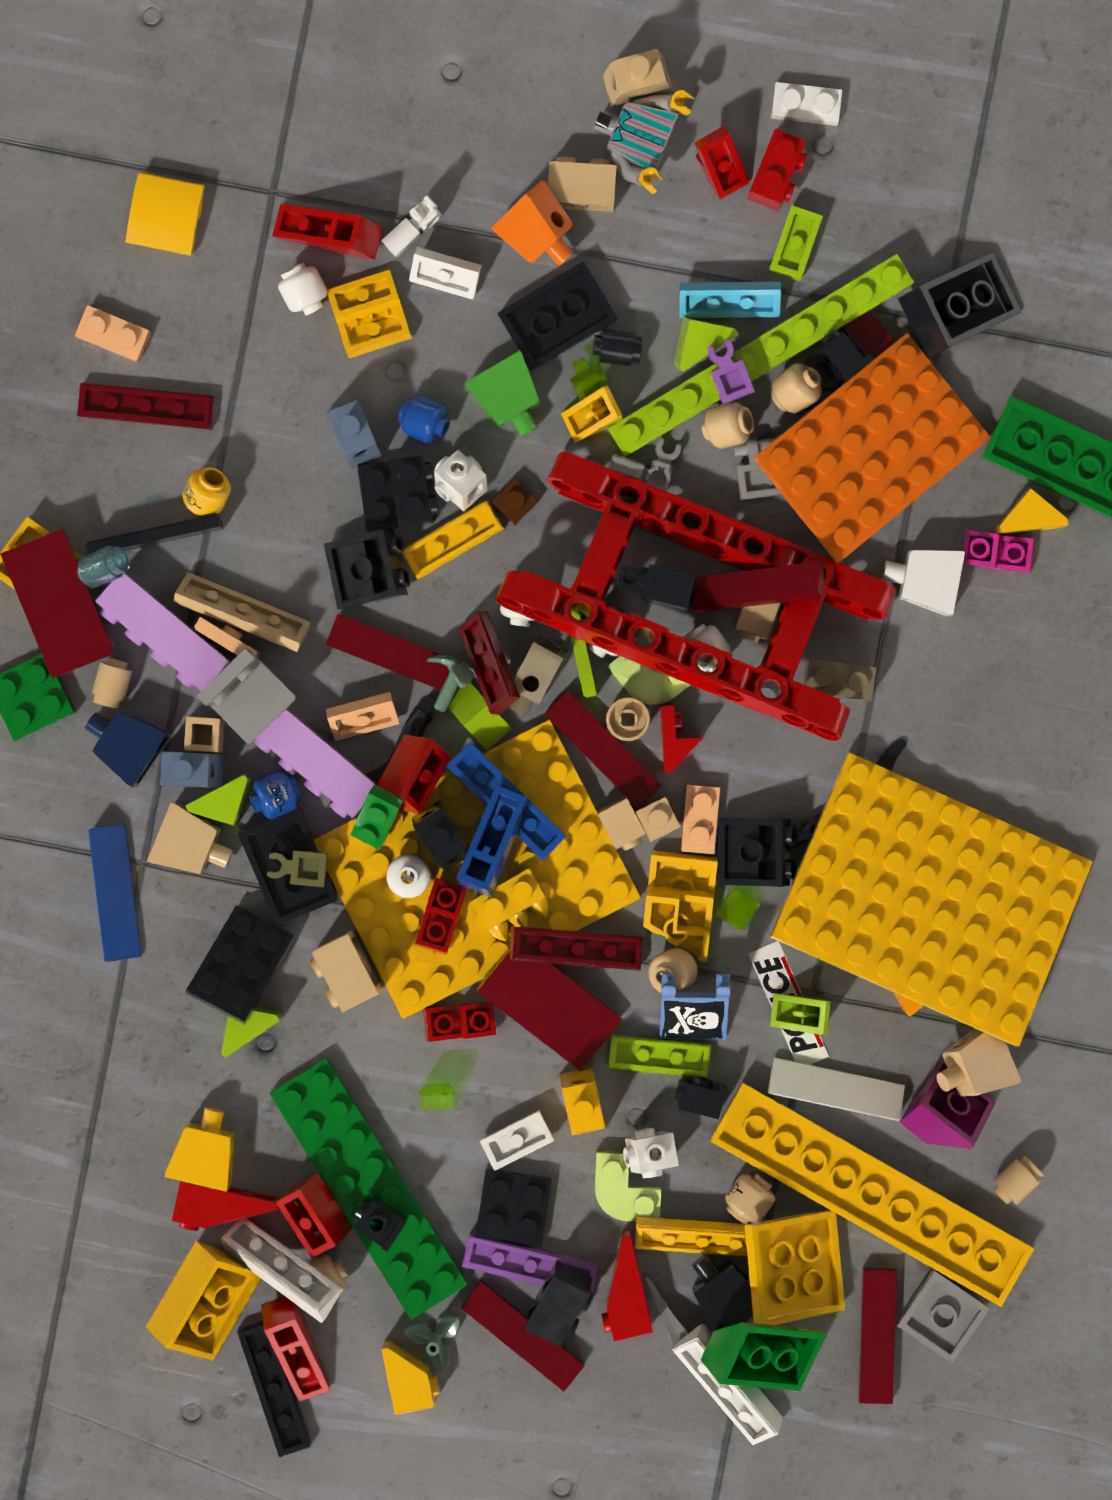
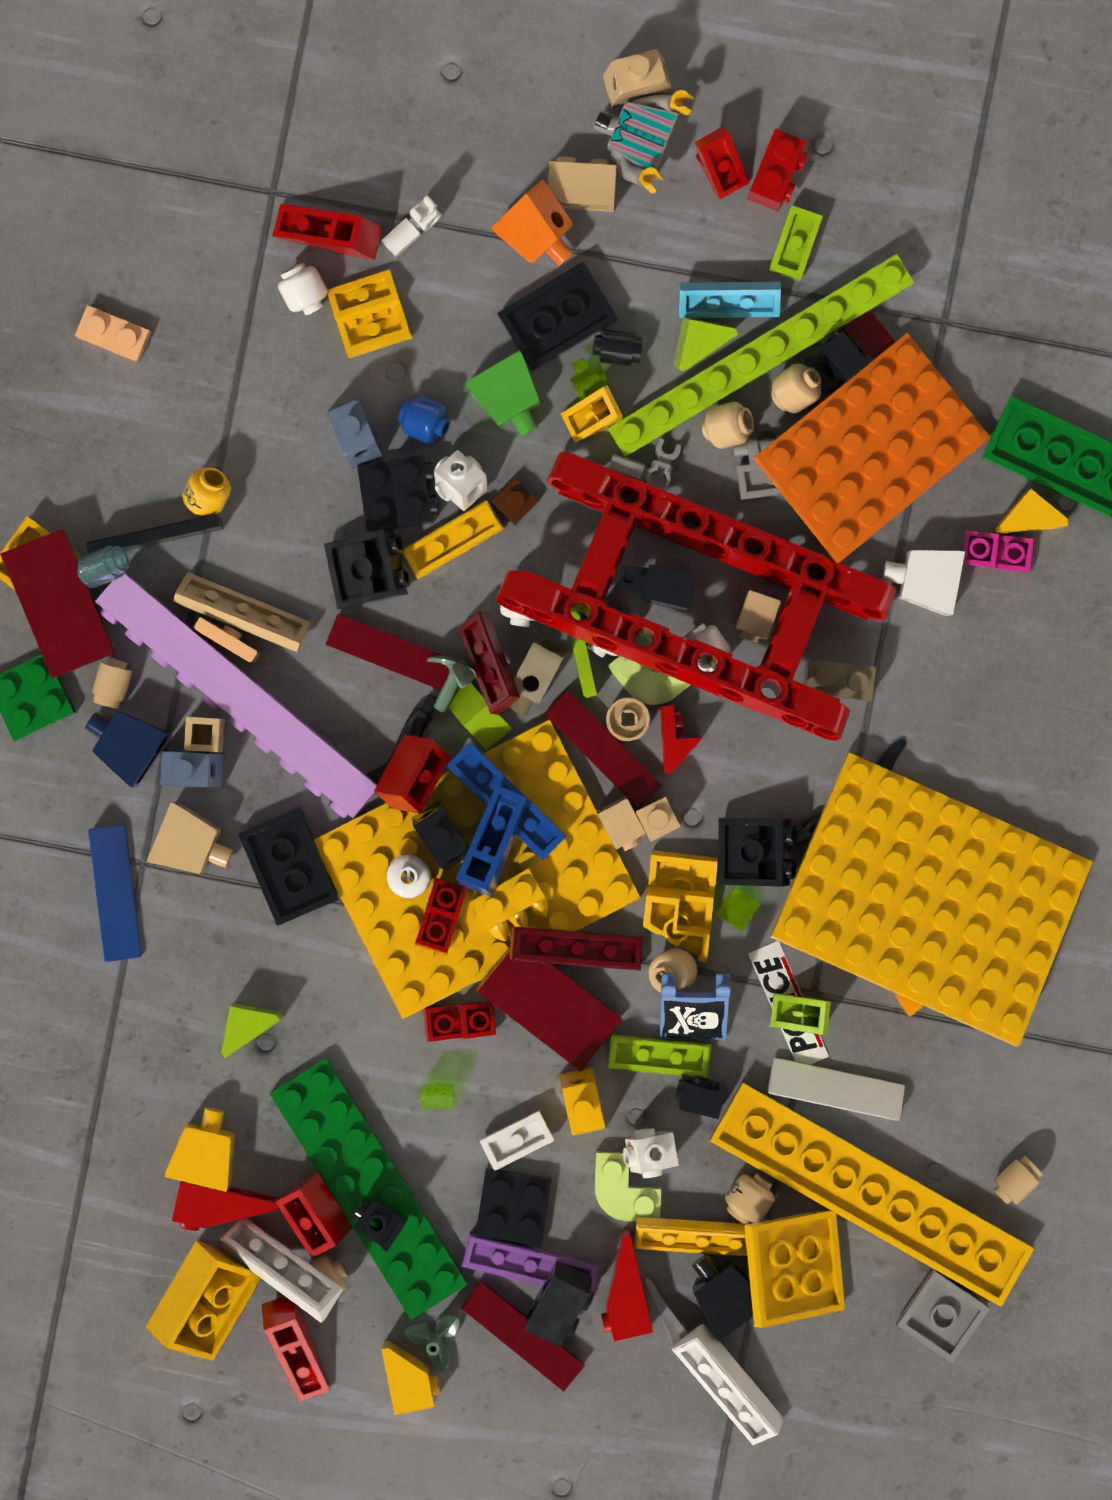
dark red tile [77,383,215,430] -> none
yellow slope [125,172,205,256] -> none
lime slope [185,774,251,826] -> none
black plate [186,905,295,1025] -> none
light grey bracket [196,648,296,744] -> none
black tile [237,1320,312,1457] -> none
blue head [249,770,301,820] -> none
olive plate [267,850,328,887] -> none
tan brick [310,929,383,1013] -> none
light nougat plate [326,692,400,741] -> none
green plate [350,785,404,850] -> none
white plate [409,247,482,299] -> none
light nougat plate [681,785,720,854] -> none
dark red tile [693,561,824,613] -> none
green slope [701,1322,826,1391] -> none
medium lavender plate [708,340,755,405] -> none
white plate [771,82,842,126] -> none
dark red tile [858,1268,897,1404] -> none
black slope [898,252,1022,358] -> none
magenta slope [899,1061,996,1149] -> none
tan torso [937,1028,1022,1097] -> none

